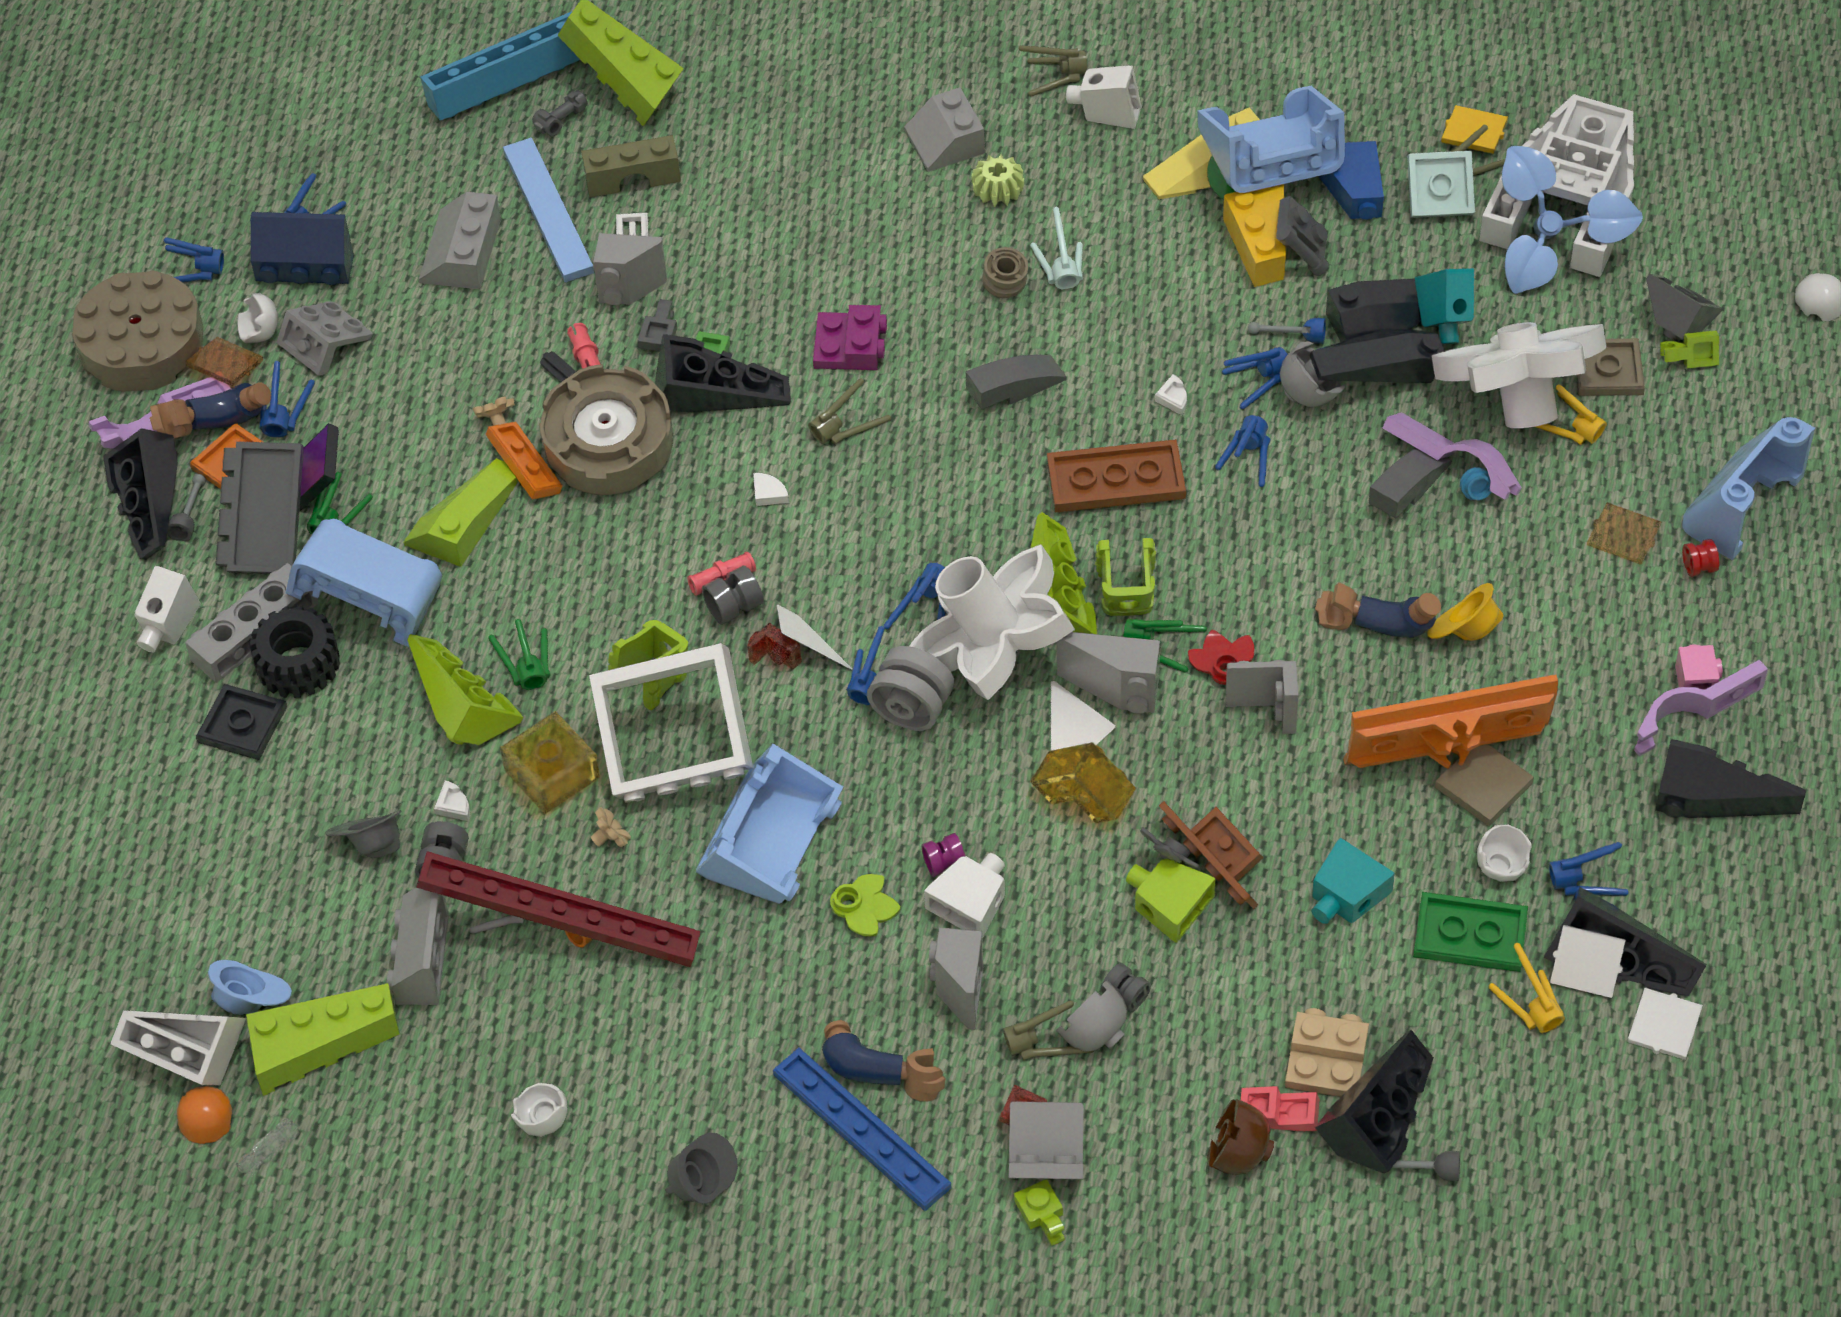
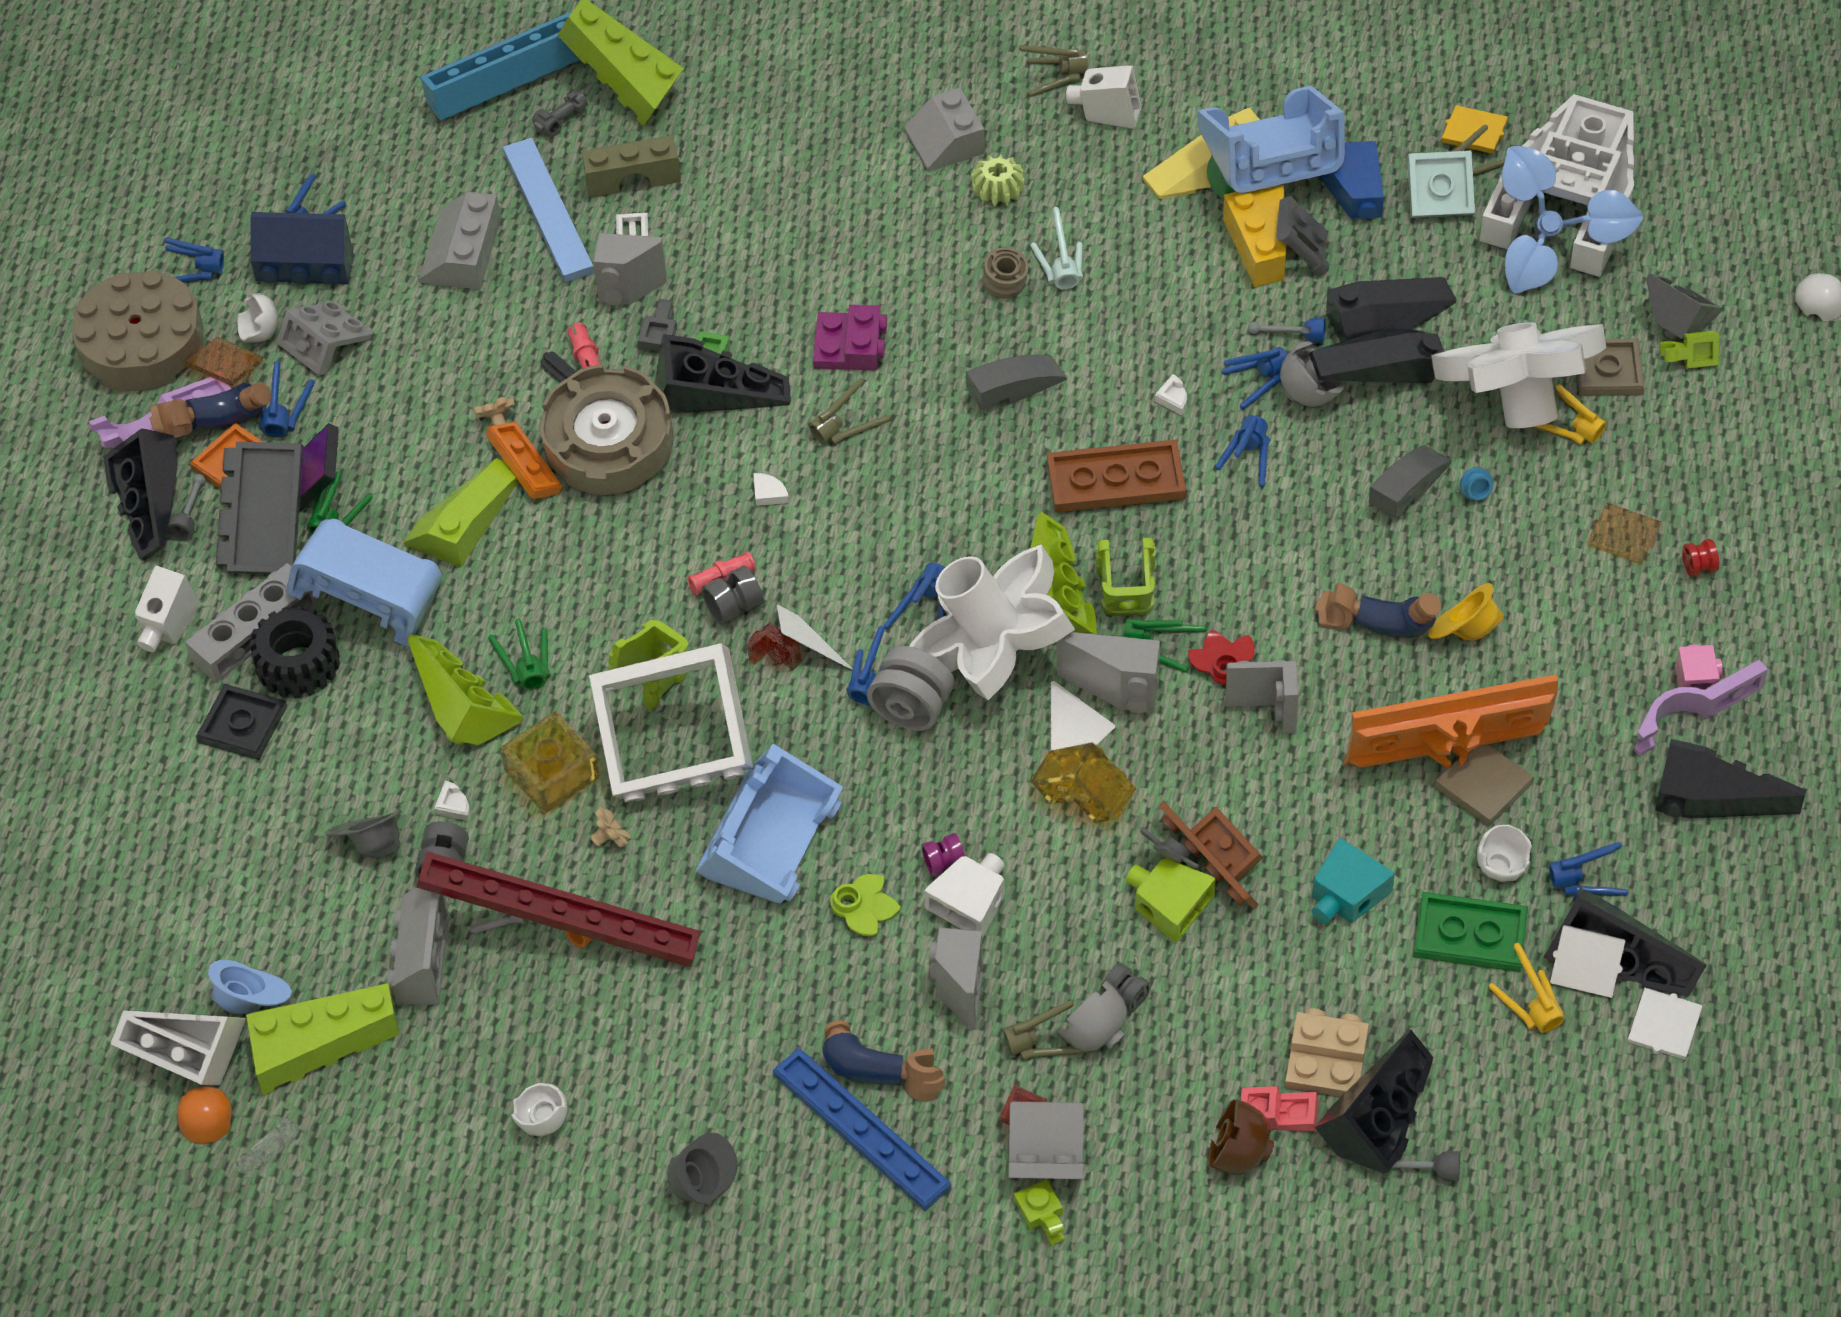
lavender piece [1383,412,1522,500] -> none
teal torso [1415,268,1474,344] -> none
light blue windscreen [1682,417,1815,560] -> none

